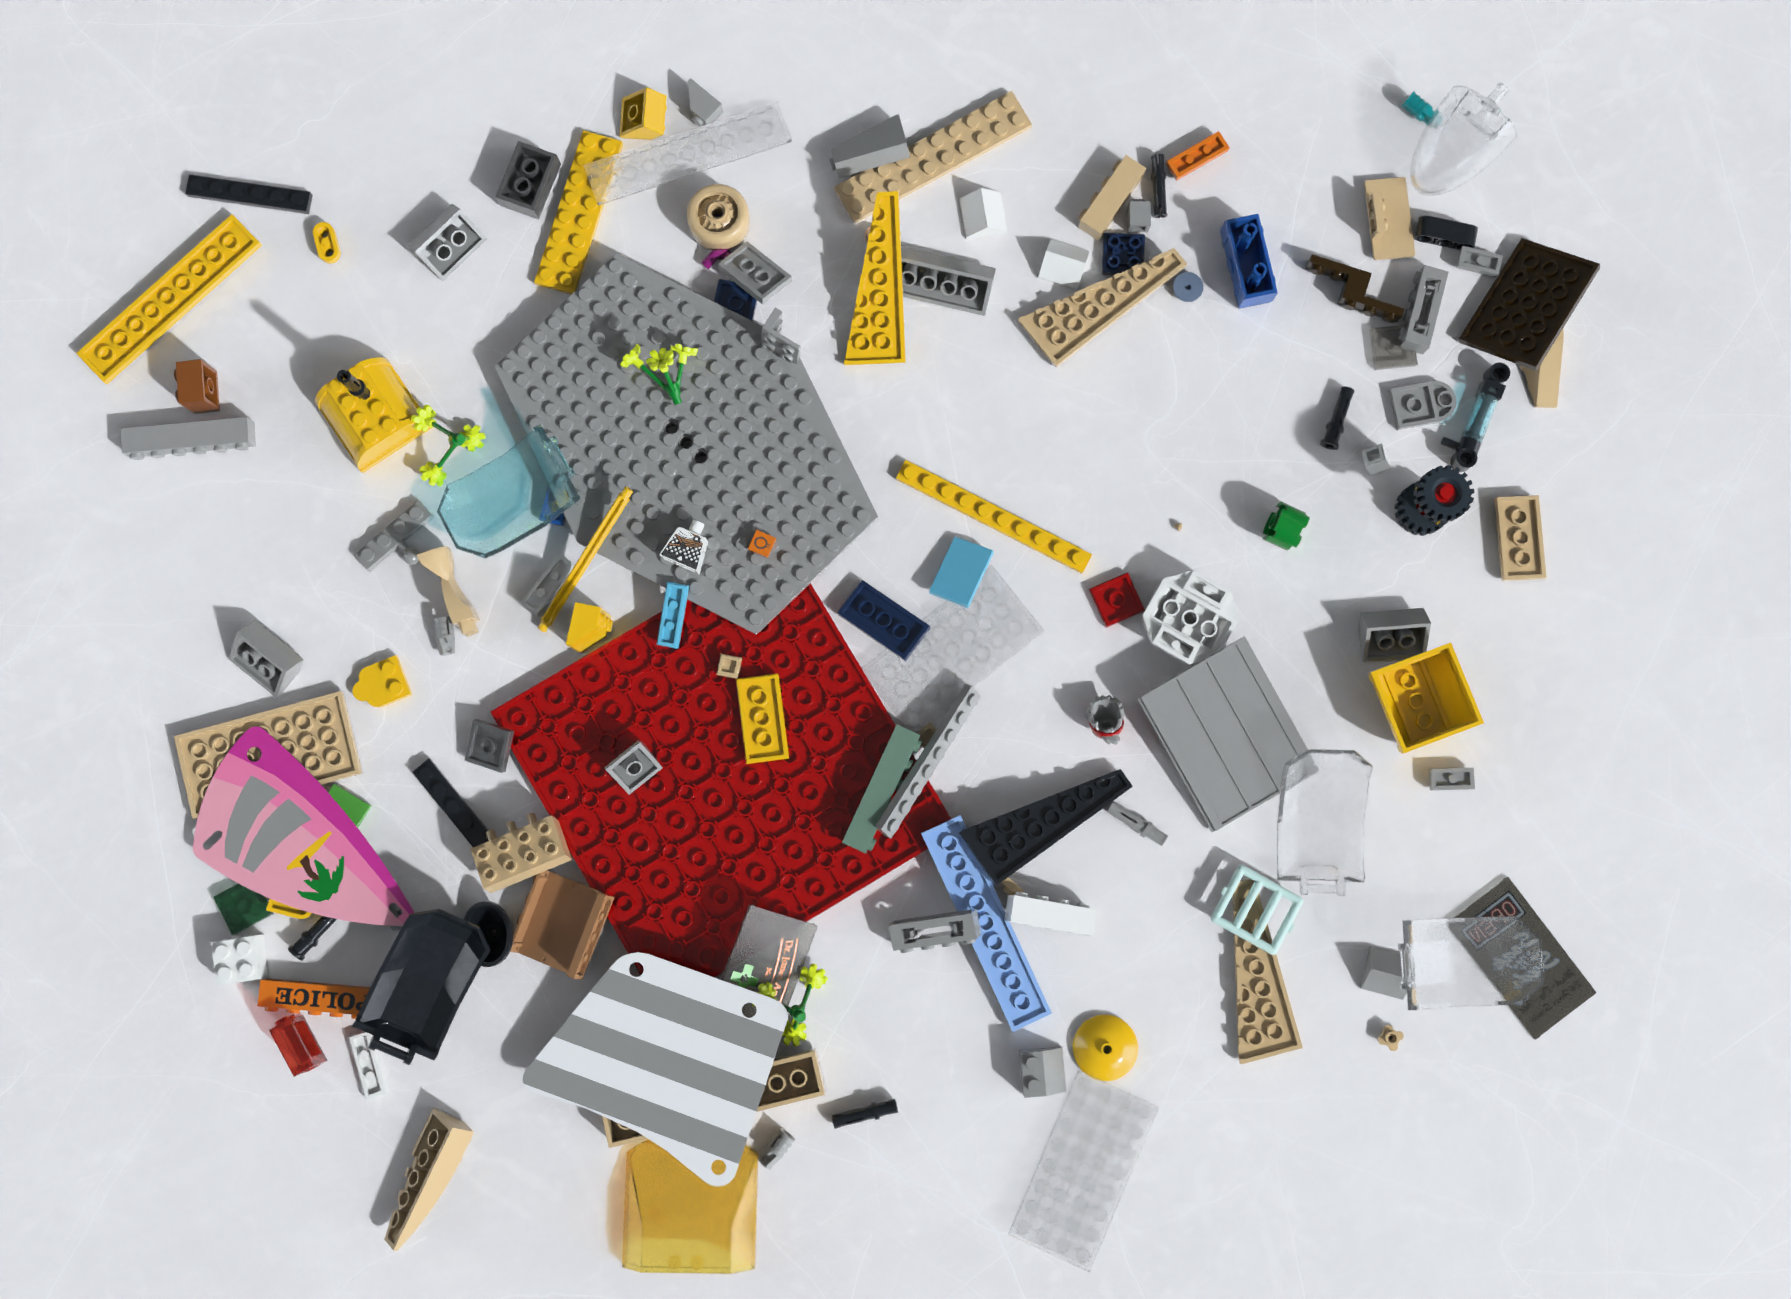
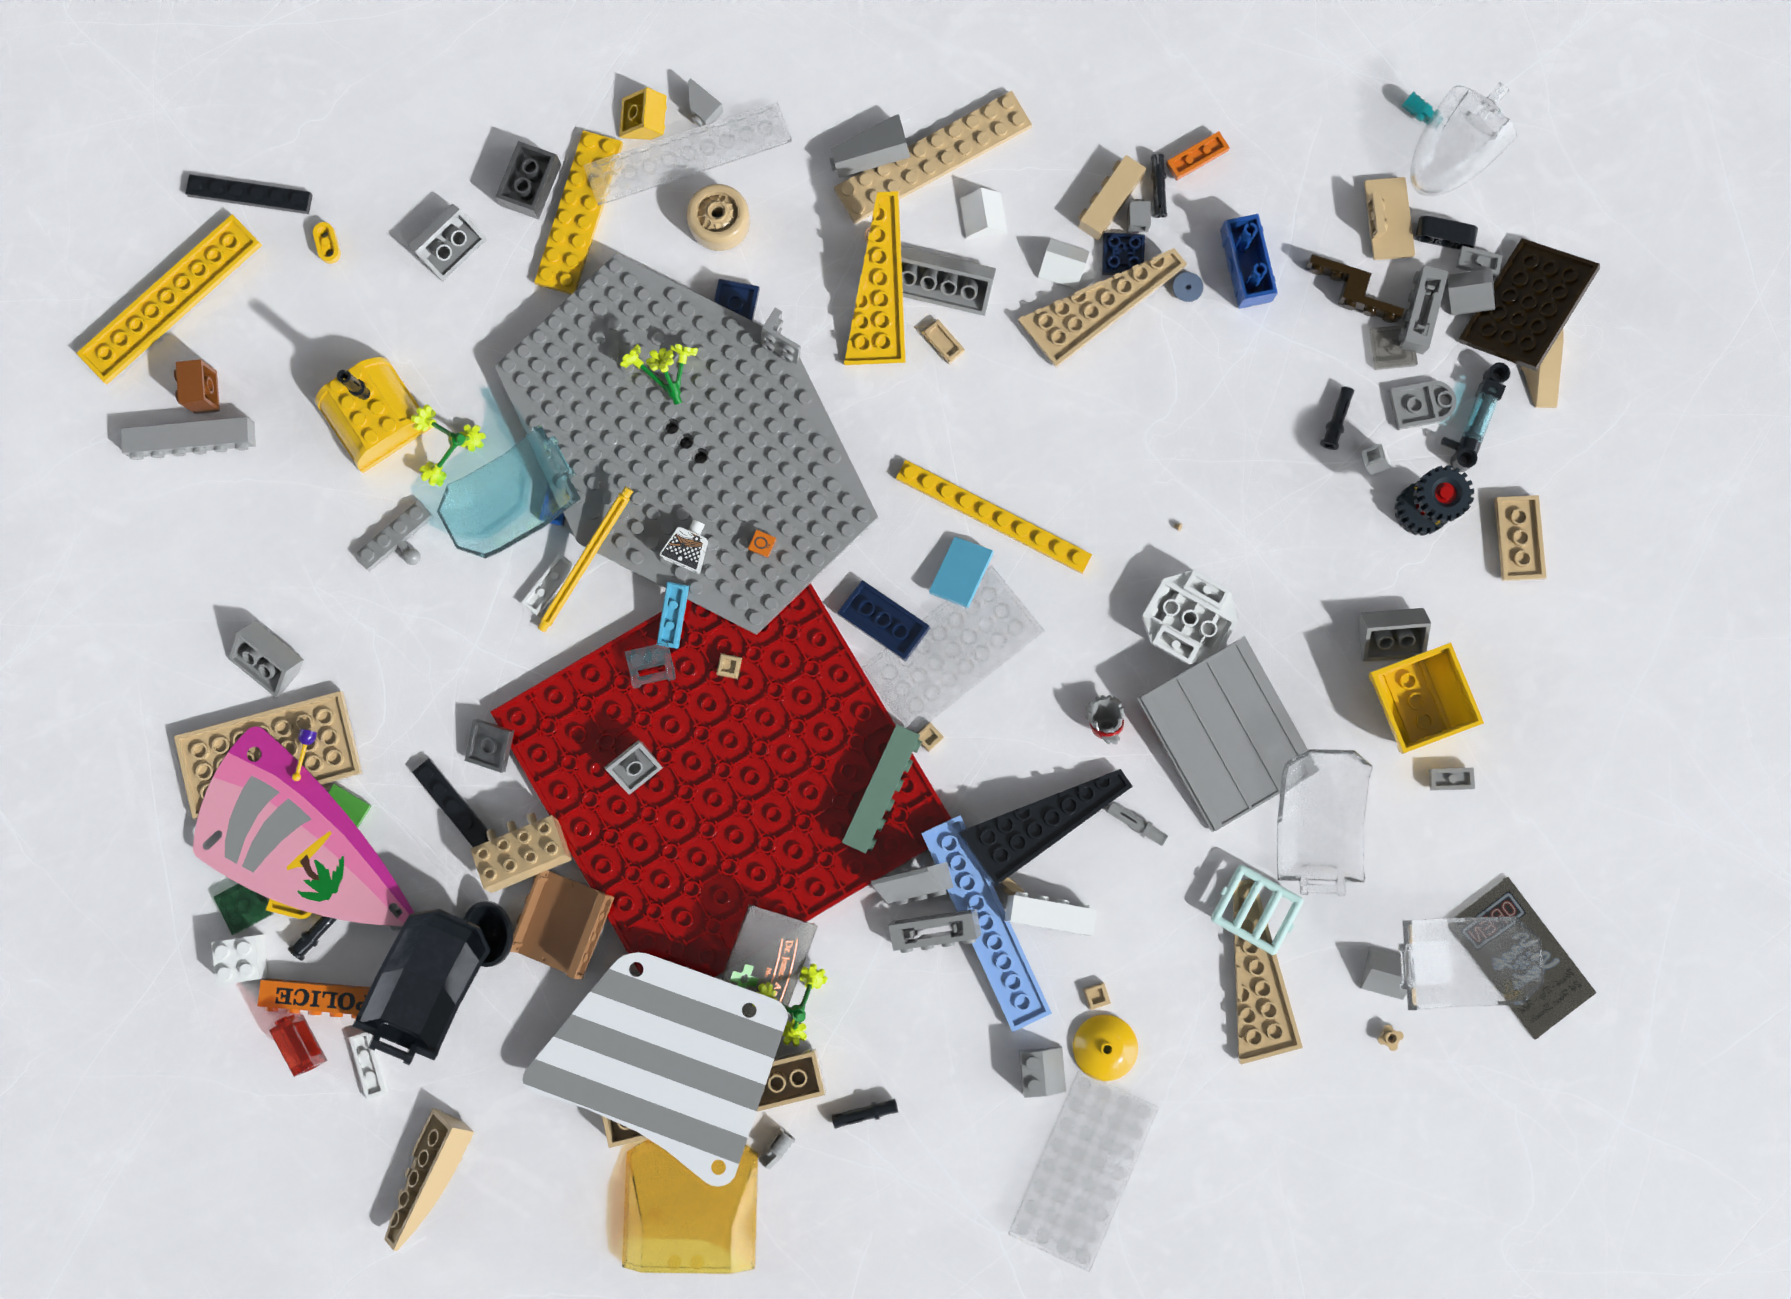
yellow plate [352,655,413,708] -> none
tan hips [417,546,480,637] -> none
light grey hinge [433,616,455,656] -> none
yellow slope [566,602,613,653] -> none
magenta arm [701,249,731,269] -> none
light grey plate [718,241,792,305] -> none
yellow tile [736,674,789,764] -> none
light grey plate [875,684,981,839] -> none
red tile [1089,572,1145,628] -> none
green brick [1262,501,1310,550] -> none
none -> hinge [292,729,317,781]
none -> clear light blue plate [625,641,676,689]
none -> light grey slope [871,862,954,906]
none -> tan tile [922,319,965,364]
none -> tan tile [1083,982,1111,1010]
none -> light grey slope [1448,268,1495,316]

